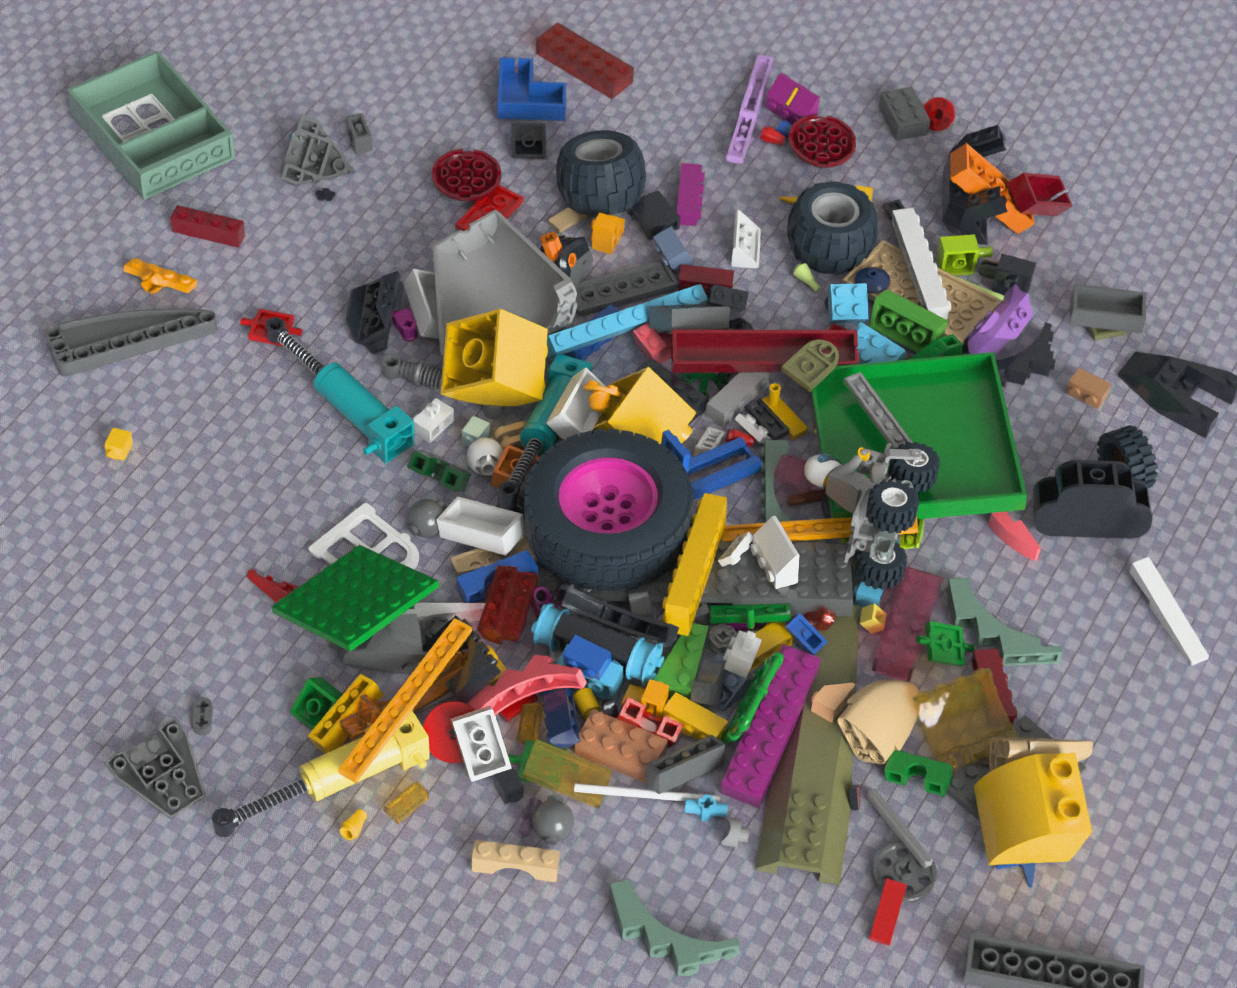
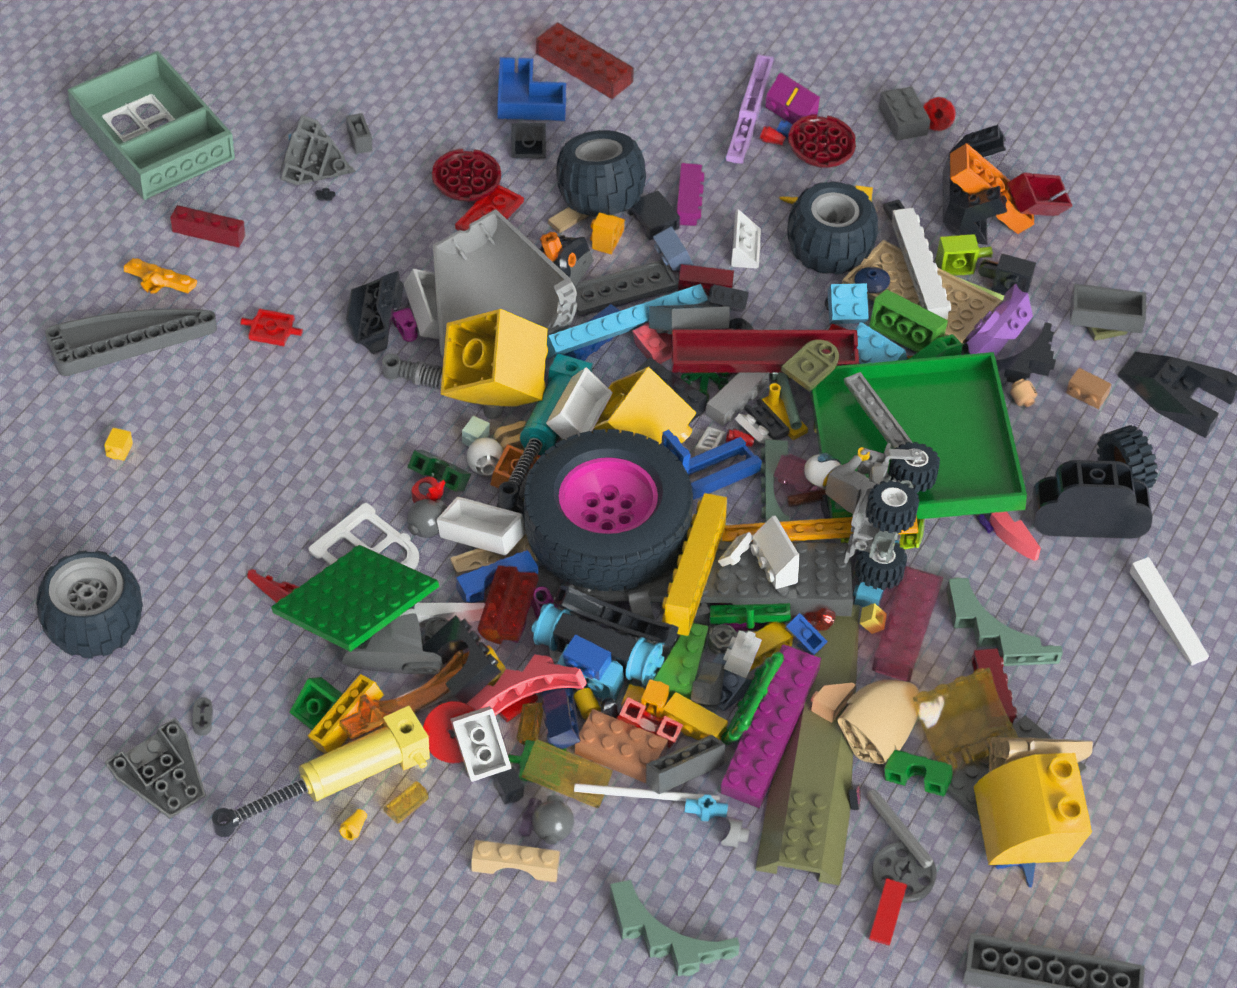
teal piece [266,317,414,464] -> none
light orange plate [338,618,472,783] -> none
white brick [413,398,454,443] -> none
light orange plate [583,380,621,413] -> none
yellowish green cone [793,263,821,293] -> none
green plate [916,621,975,667] -> none
none -> black wheel [36,550,143,658]
none -> red hair [411,477,445,503]
none -> sand green piece [770,373,802,430]
none -> dark purple piece [975,514,996,535]
none -> light nougat head [1010,379,1038,407]

